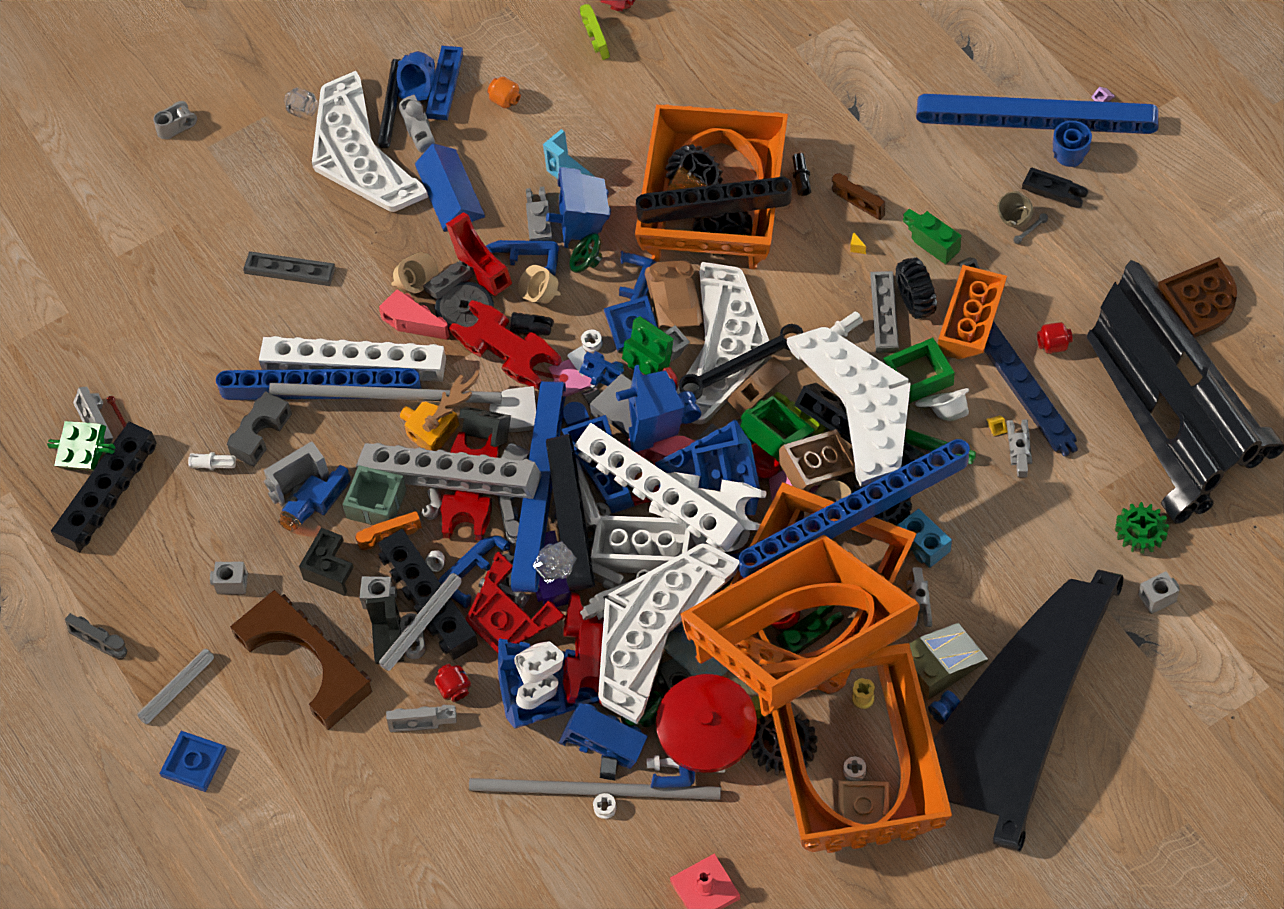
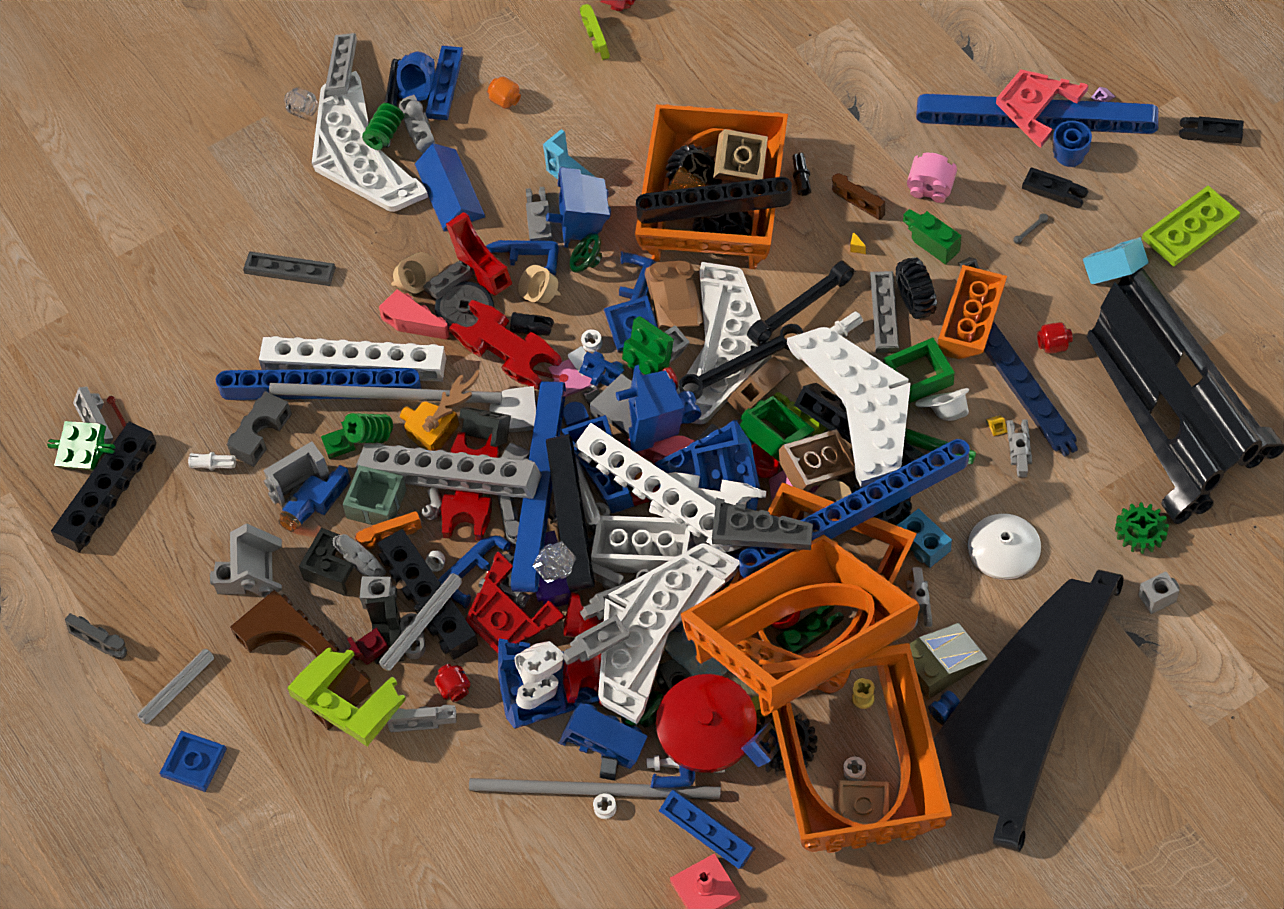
light grey piece [153,101,197,139] -> none
dark tan hair [997,191,1034,228] -> none
reddish brown plate [1158,257,1237,338] -> none
none -> light grey panel [230,523,282,598]
none -> lime wedge [287,648,406,747]
none -> green bracket [321,421,356,459]
none -> light grey tile [325,33,357,96]
none -> light grey hinge [332,534,386,577]
none -> green piece [344,413,393,443]
none -> dark red bracket [347,627,390,665]
none -> green piece [362,103,404,150]
none -> light grey hinge [562,615,630,665]
none -> blue plate [659,790,755,869]
none -> dark grey wing [712,497,813,550]
none -> tan piece [713,129,768,182]
none -> slope [741,722,780,767]
none -> black piece [747,260,855,346]
none -> bright pink brick [907,153,957,203]
none -> white dish [968,514,1041,580]
none -> coral wing [996,69,1088,148]
none -> medium azure panel [1083,237,1149,284]
none -> lime plate [1142,185,1240,267]
none -> black hinge [1179,116,1244,144]

